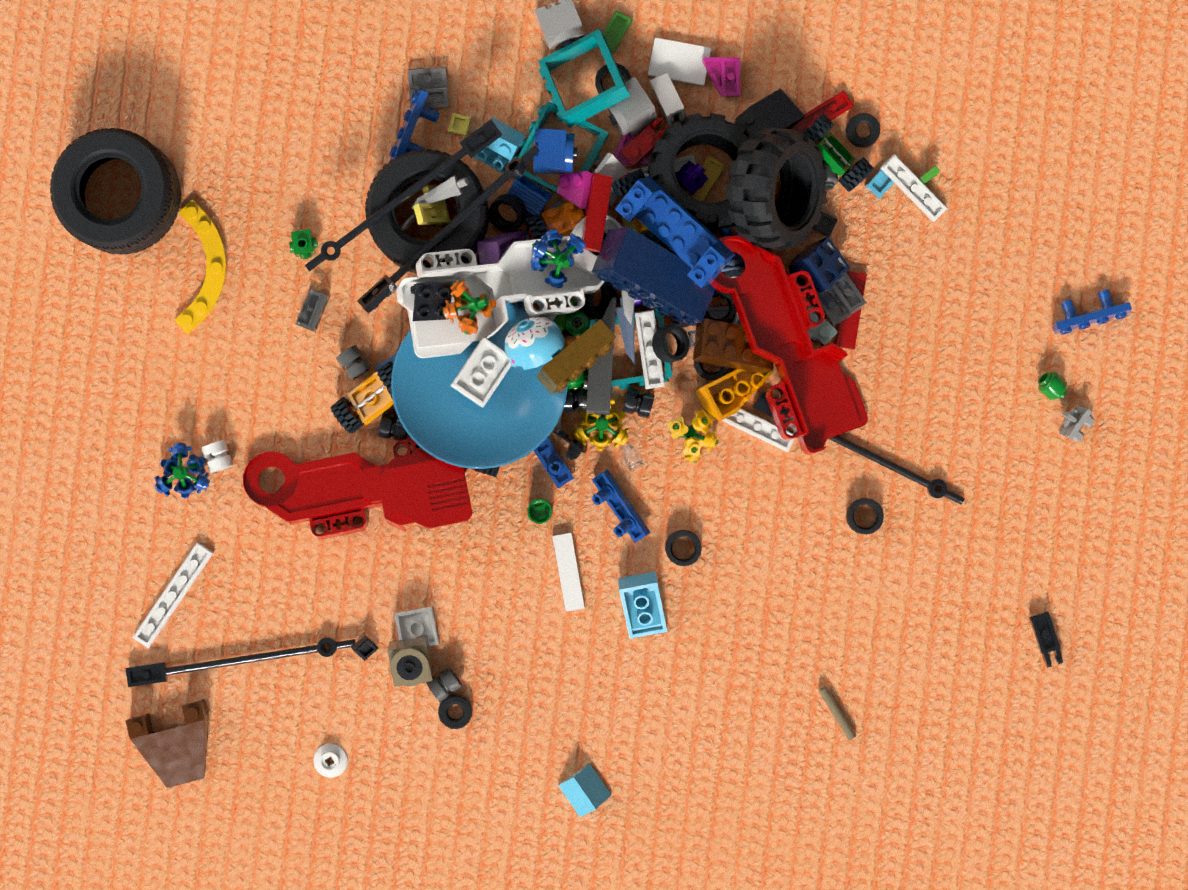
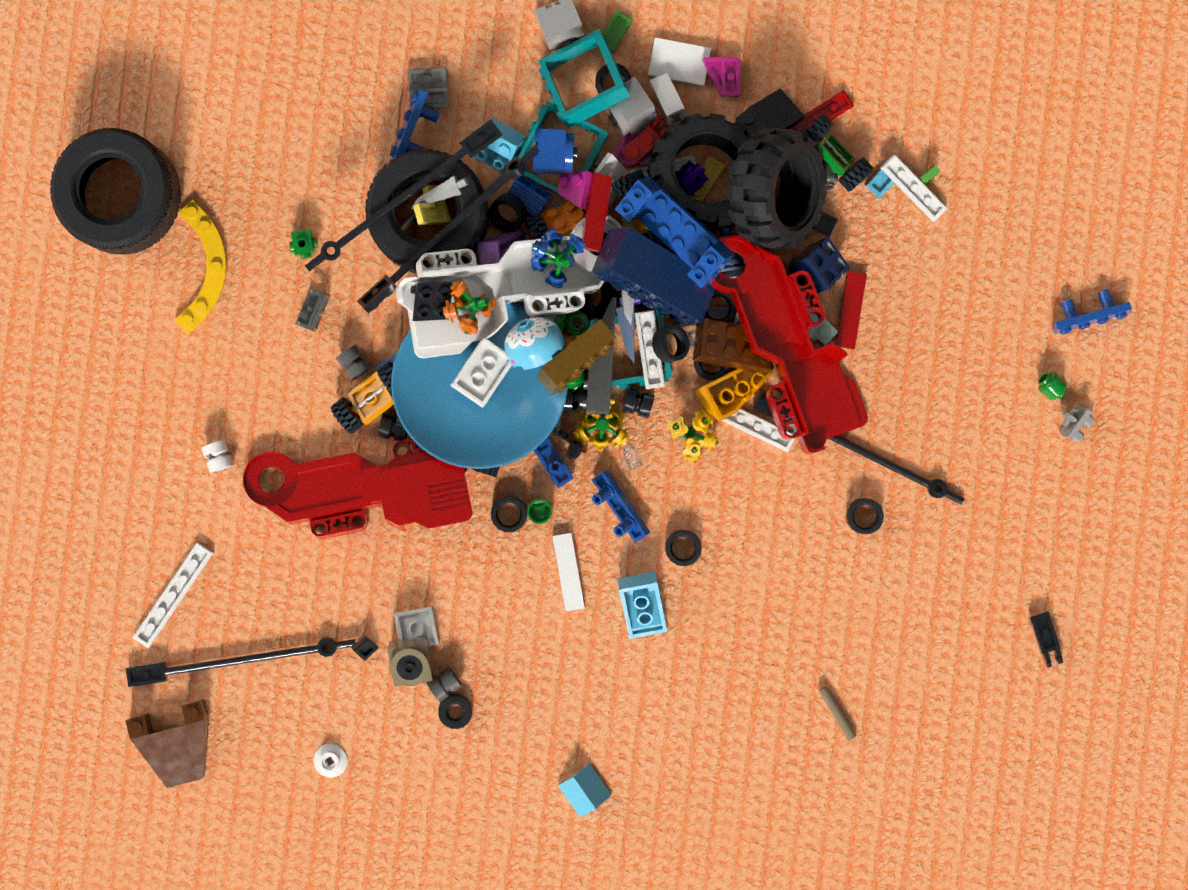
blue plant [154,443,210,499] -> none
light yellow tile [448,113,471,137] -> none
flat silver slope [817,272,867,327] -> none
black tyre [846,113,881,148] -> none
none -> black tyre [491,496,527,533]

